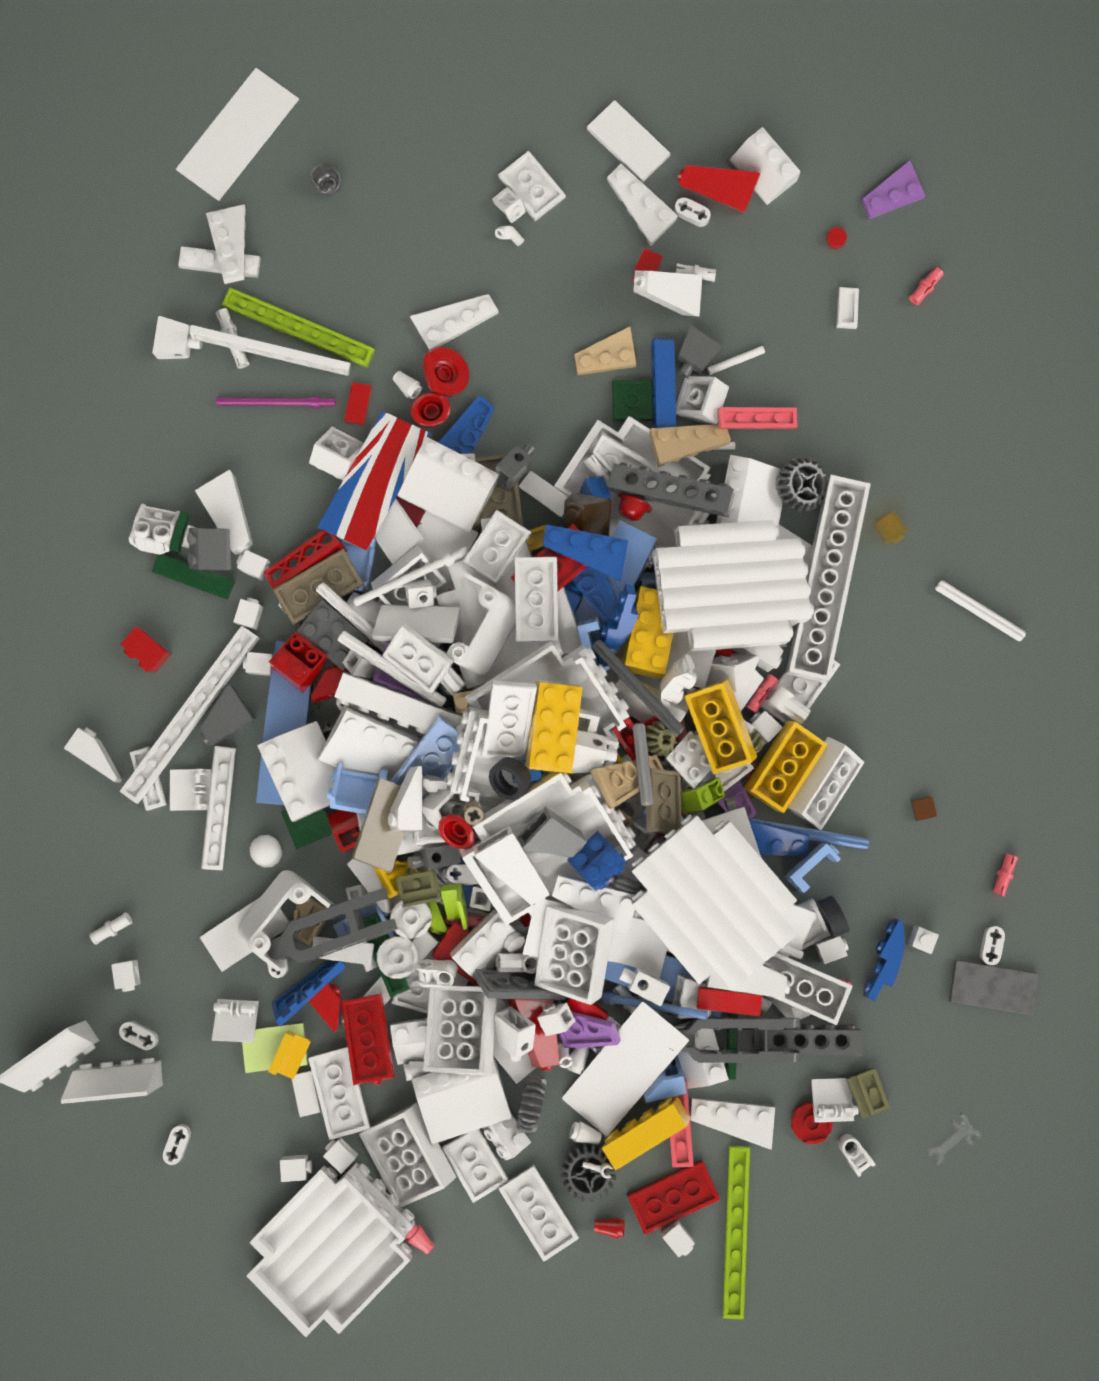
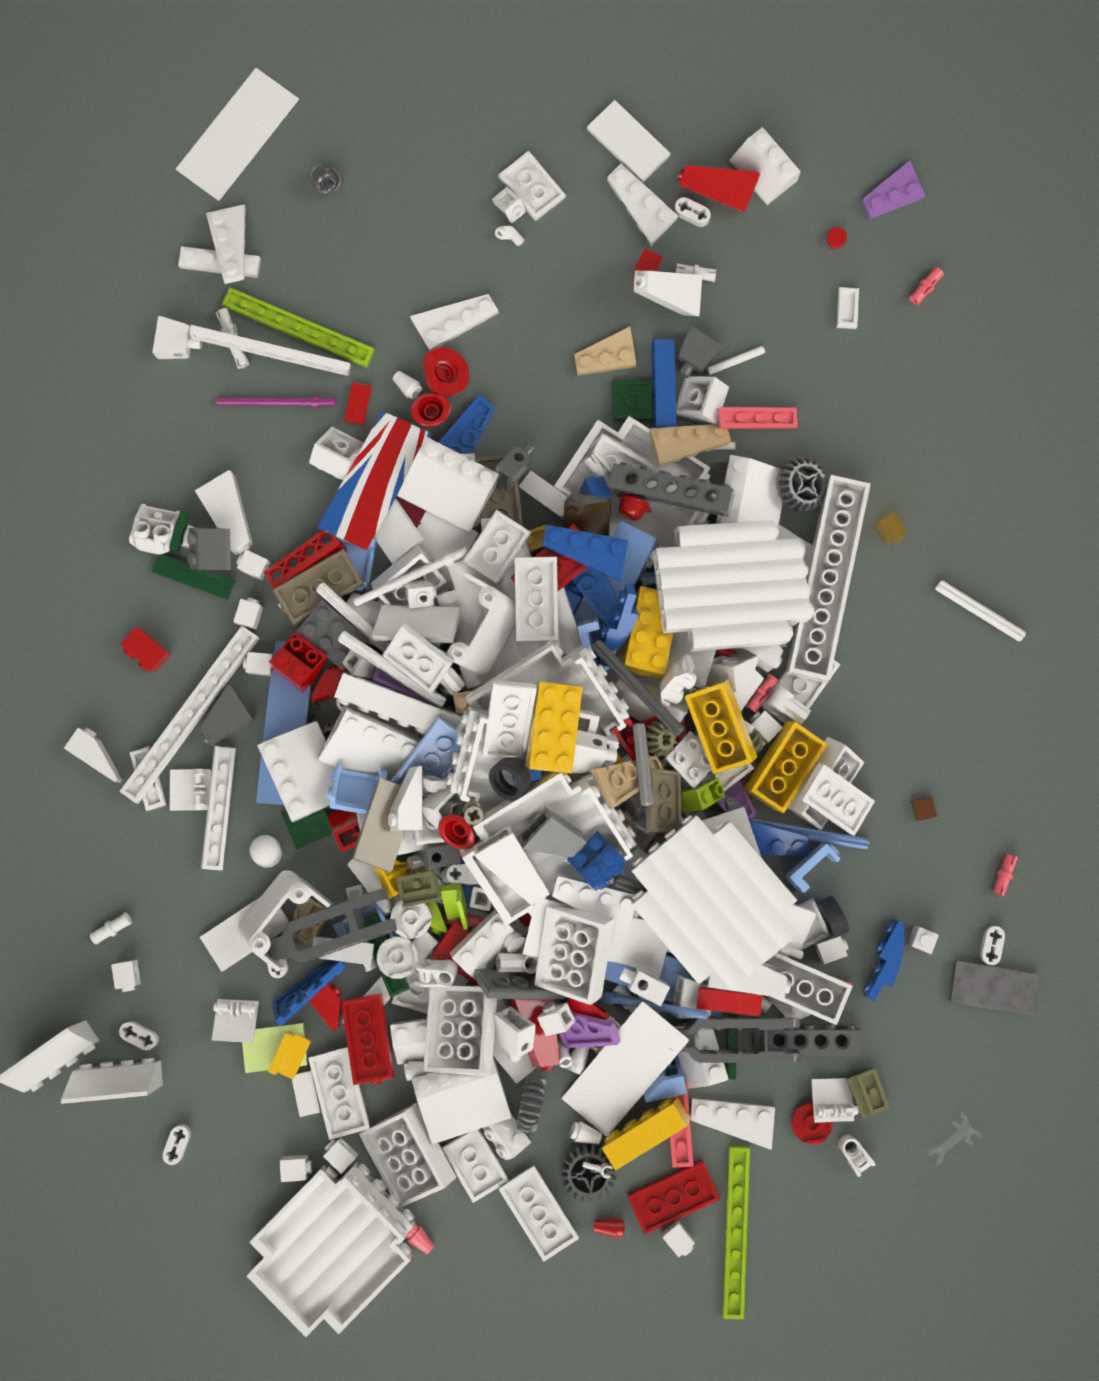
none -> white plate [798,762,875,836]

